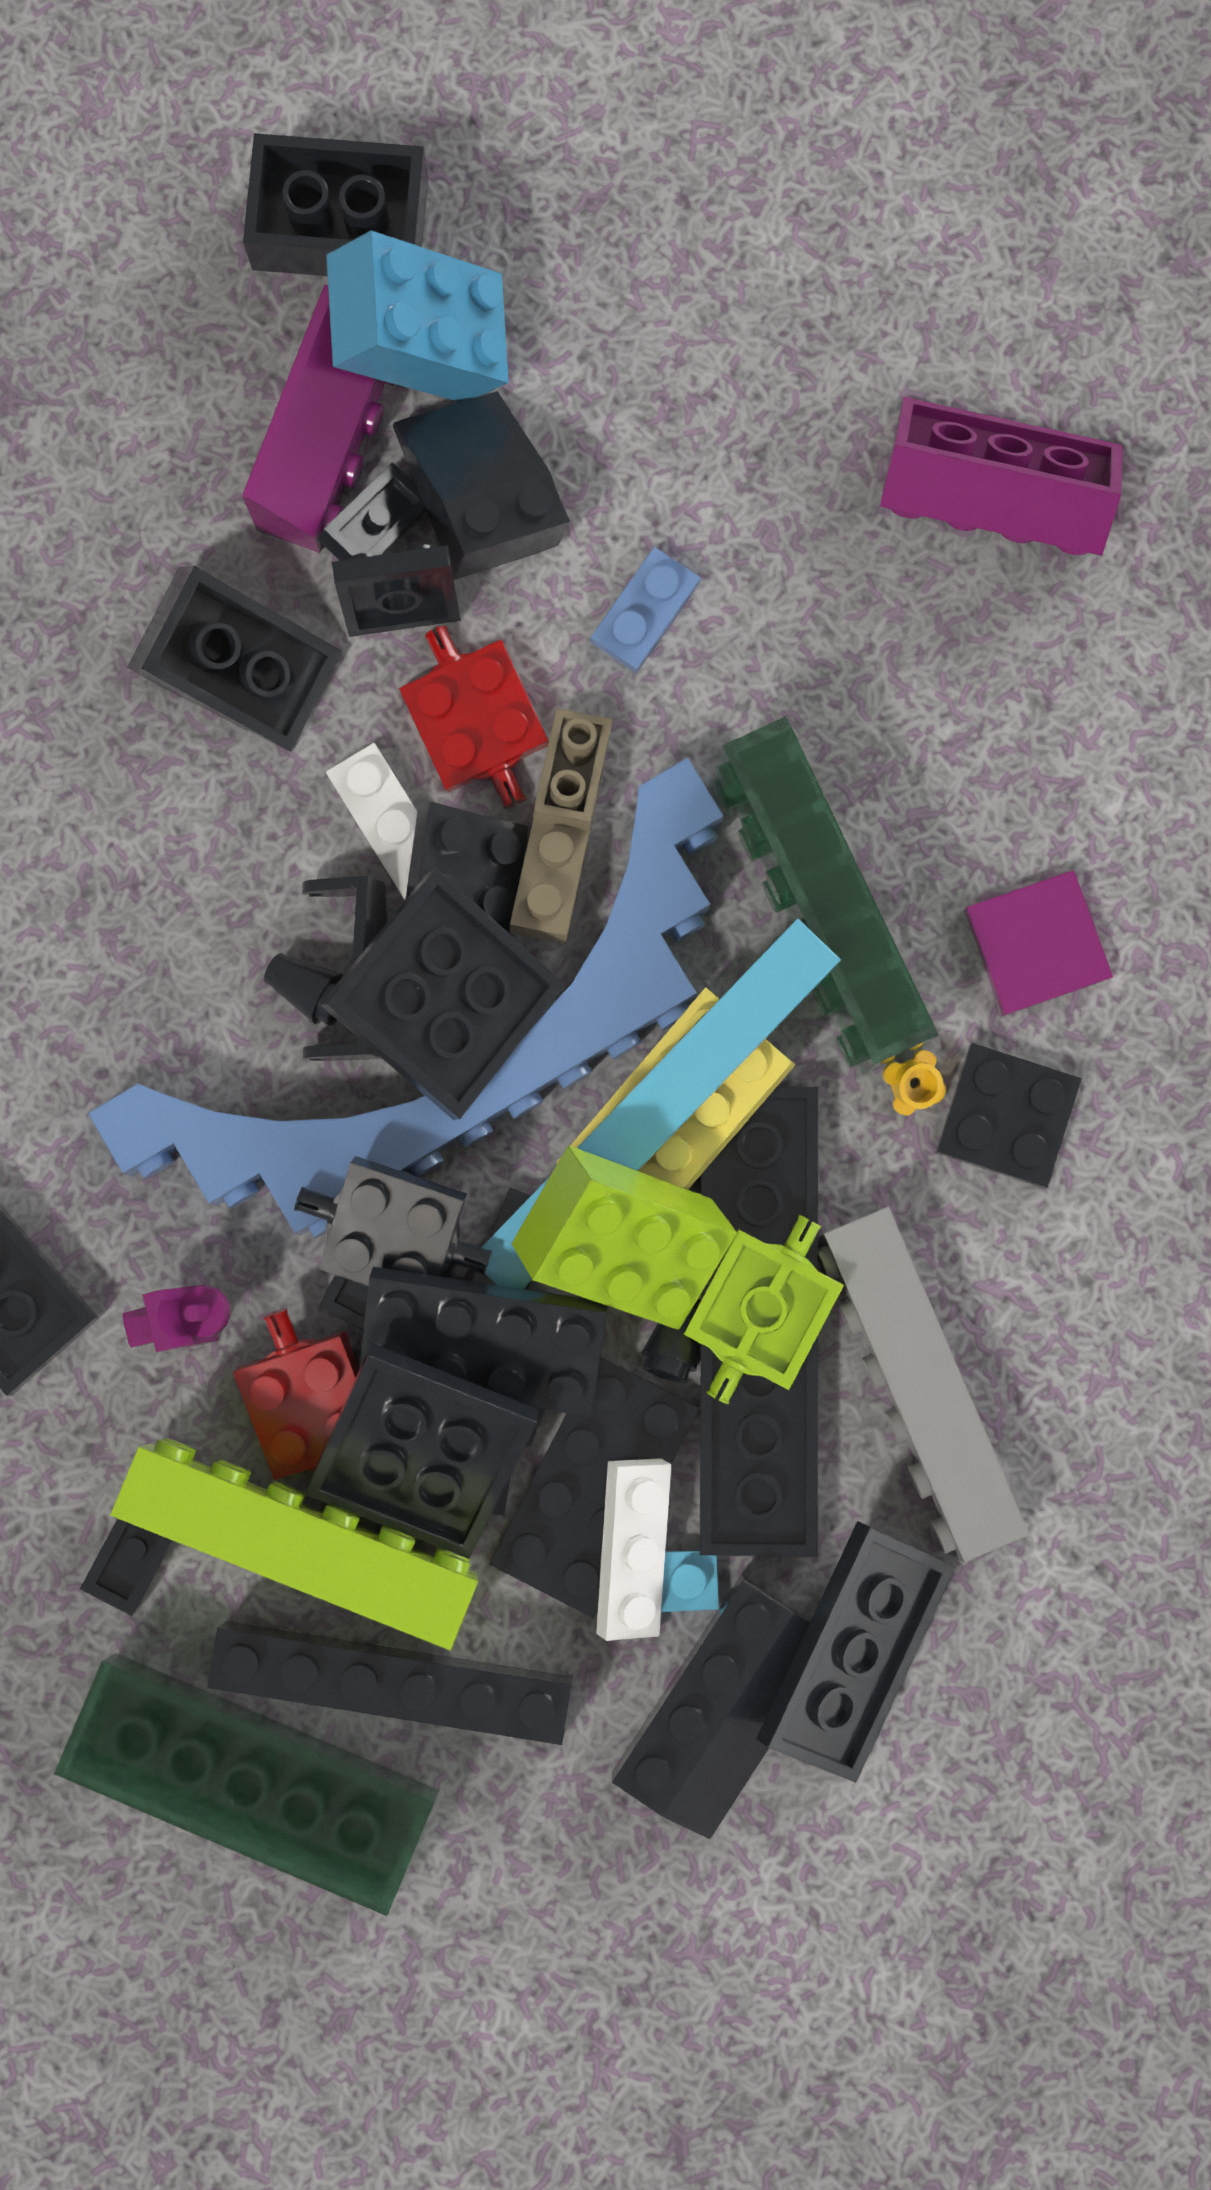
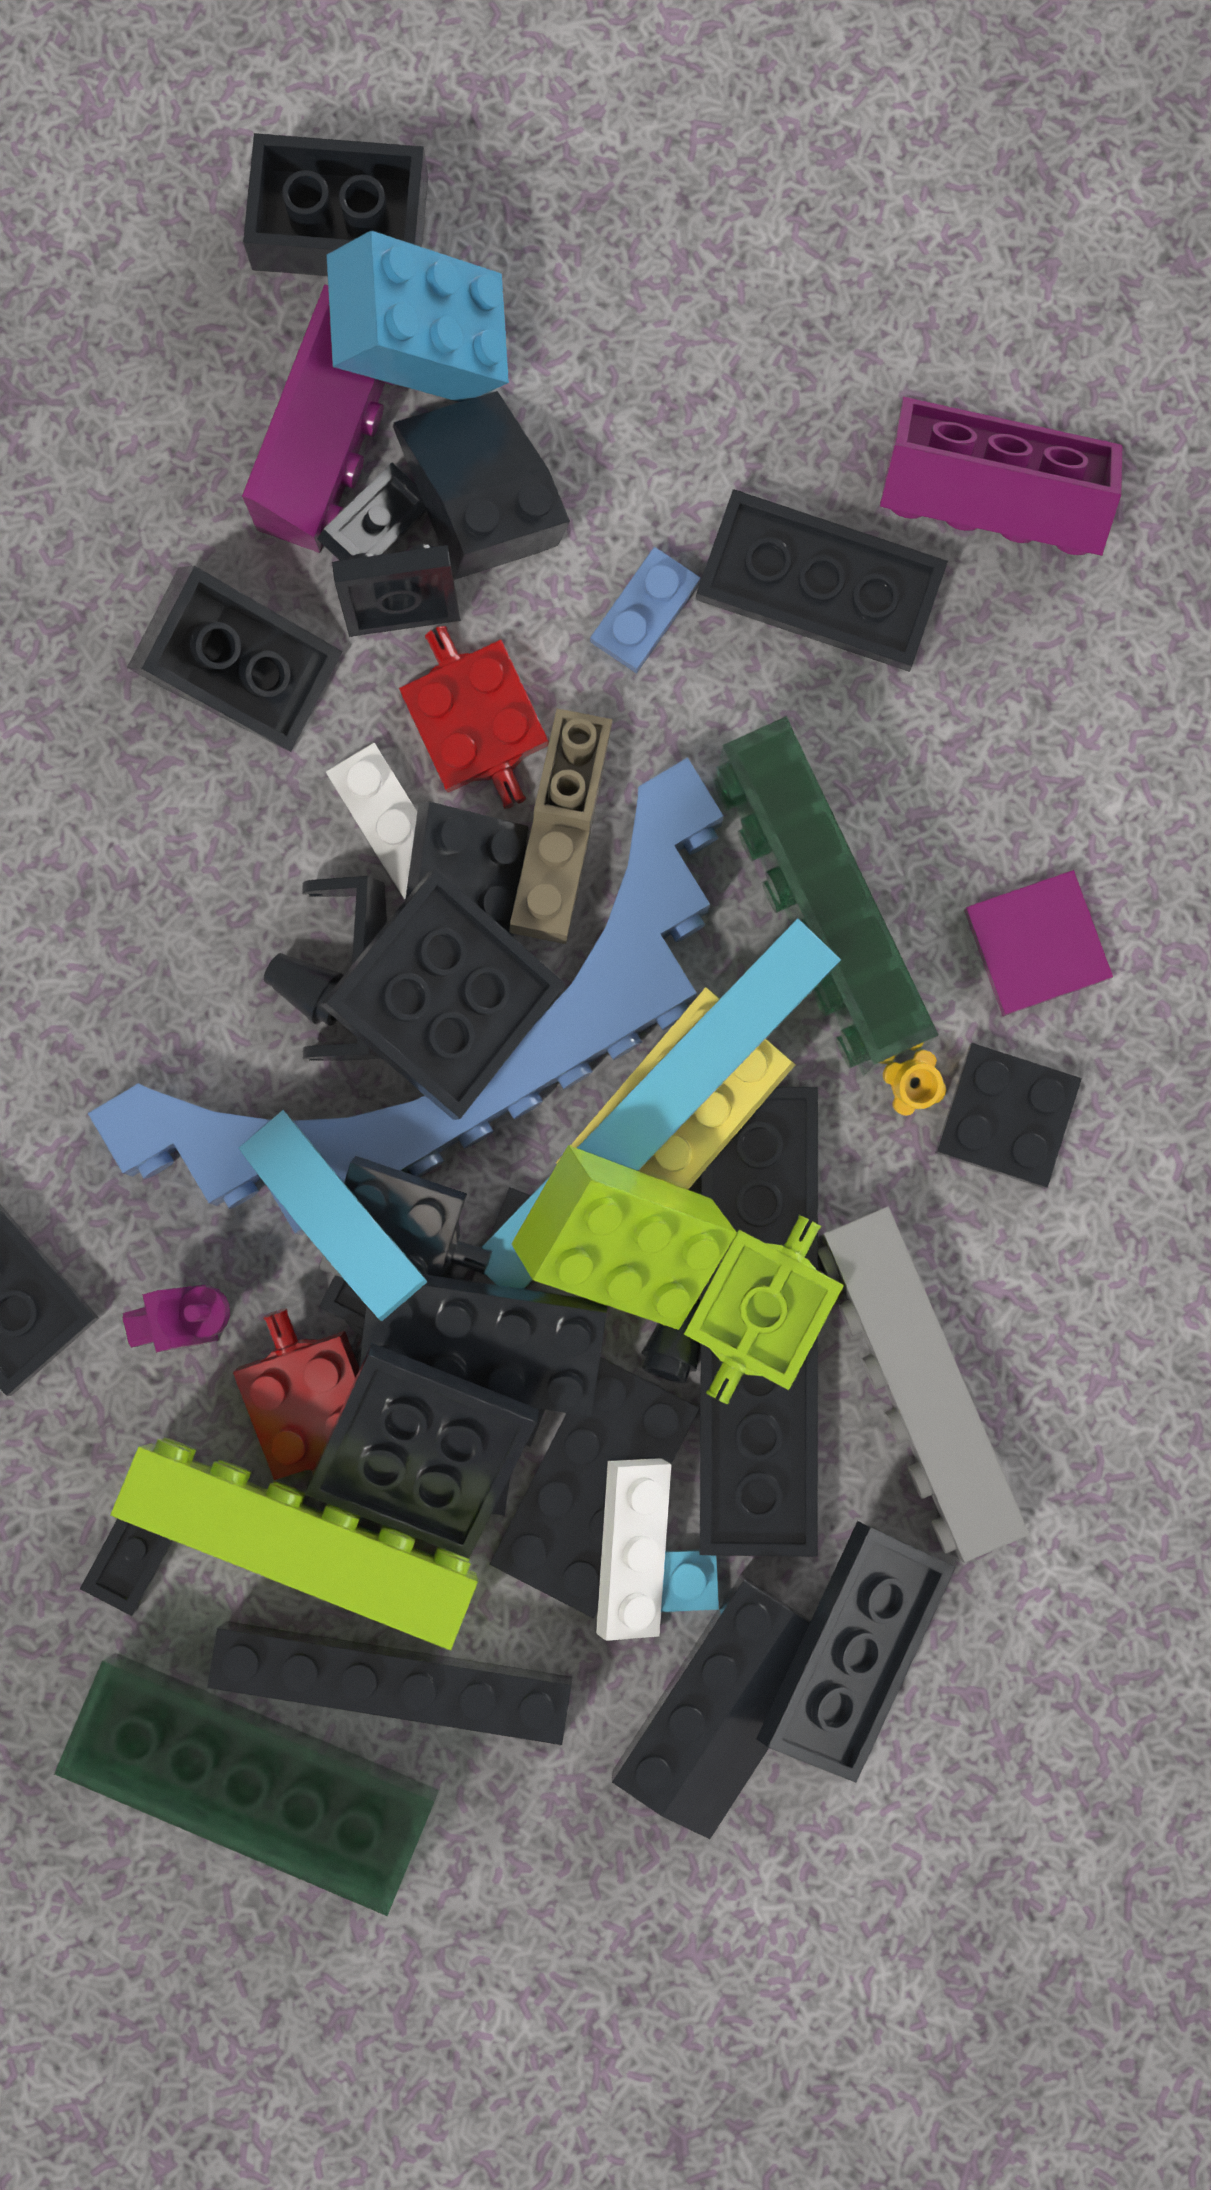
none -> medium azure slope [239,1110,427,1321]
none -> black plate [696,489,948,672]

